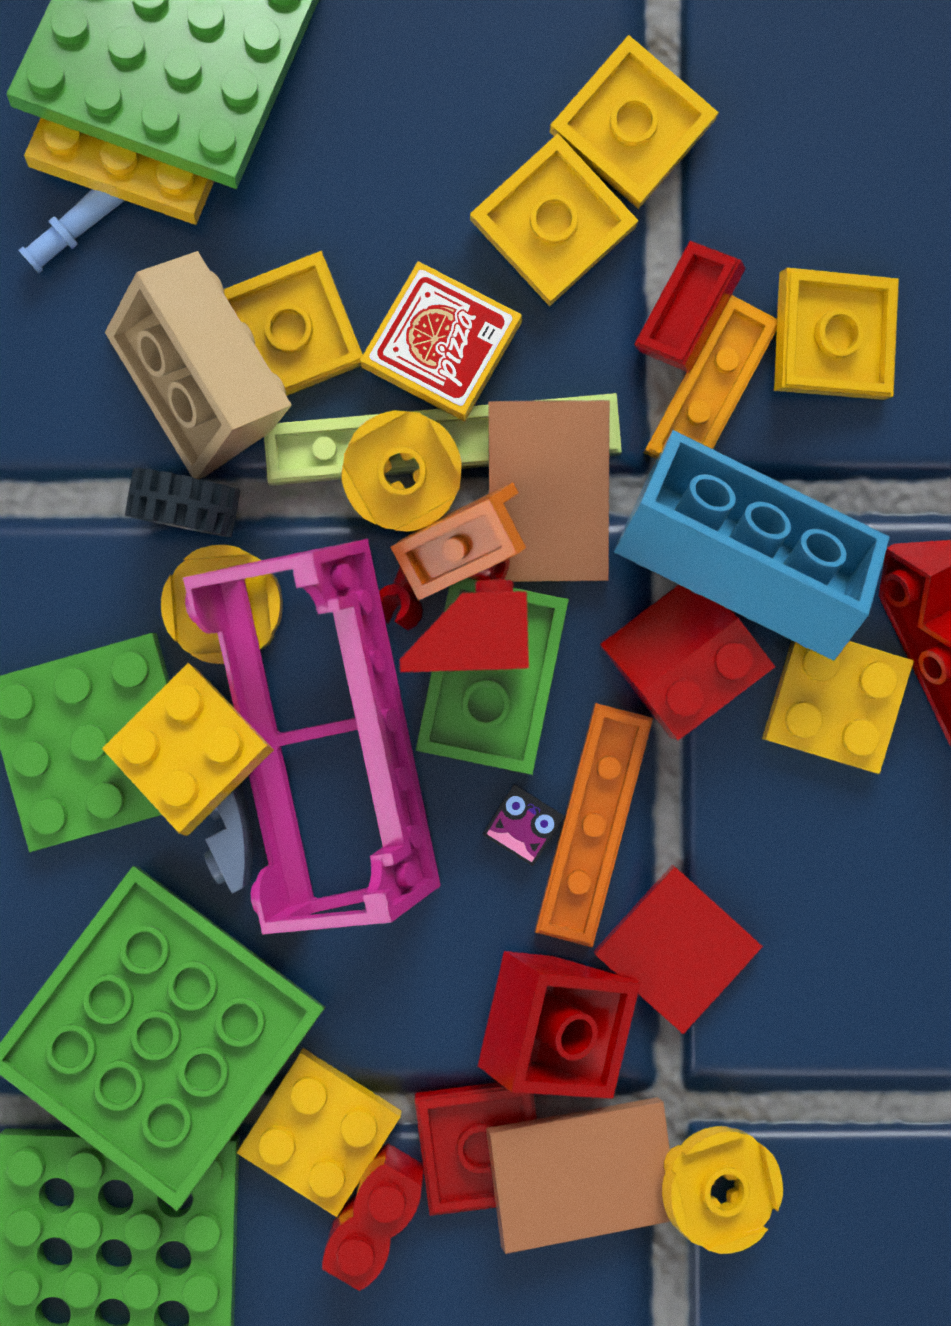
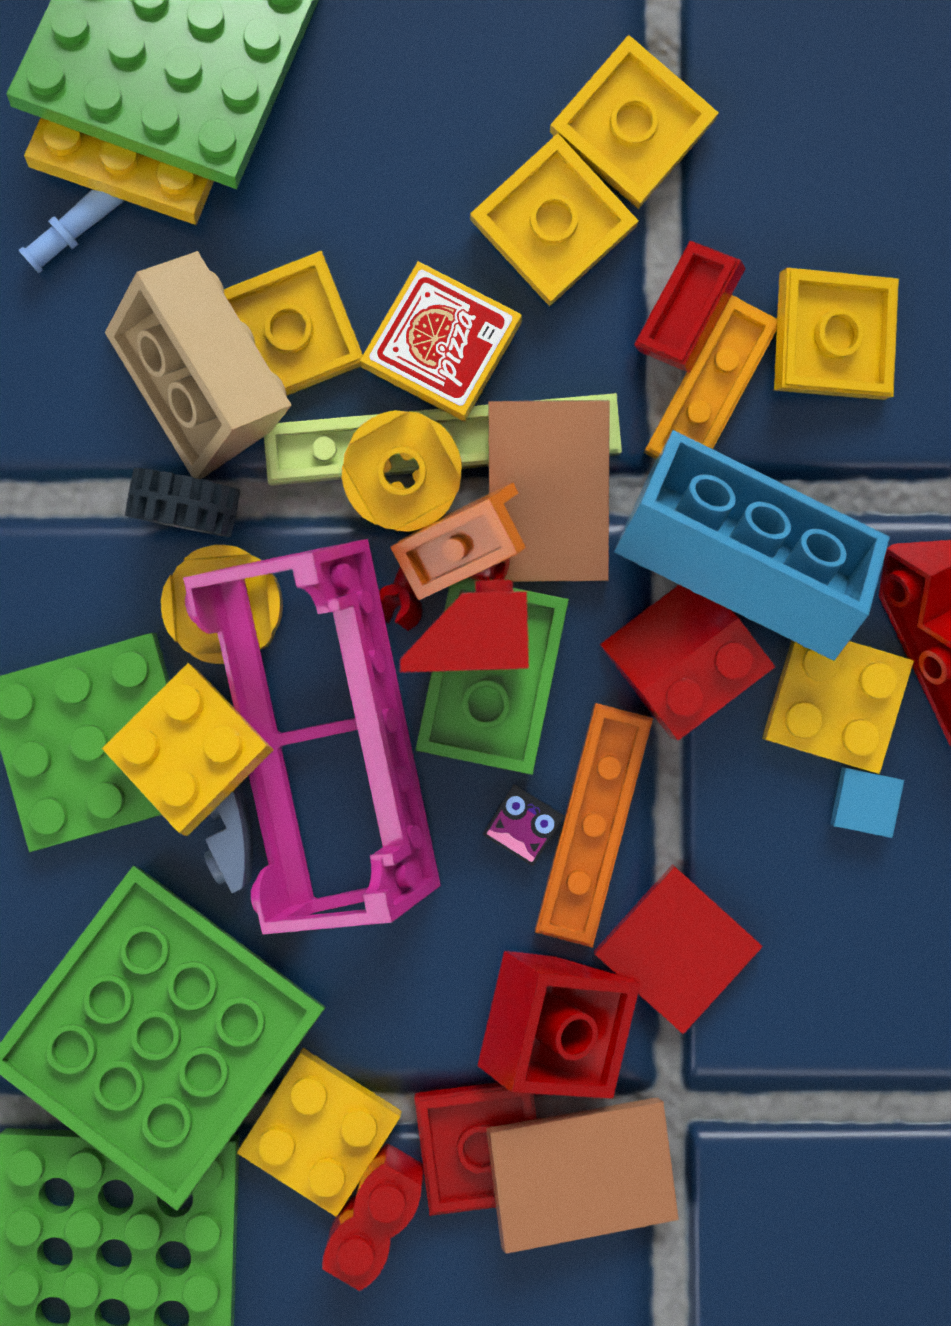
yellow plate [662,1126,783,1254] -> none
none -> dark azure tile [830,767,904,838]

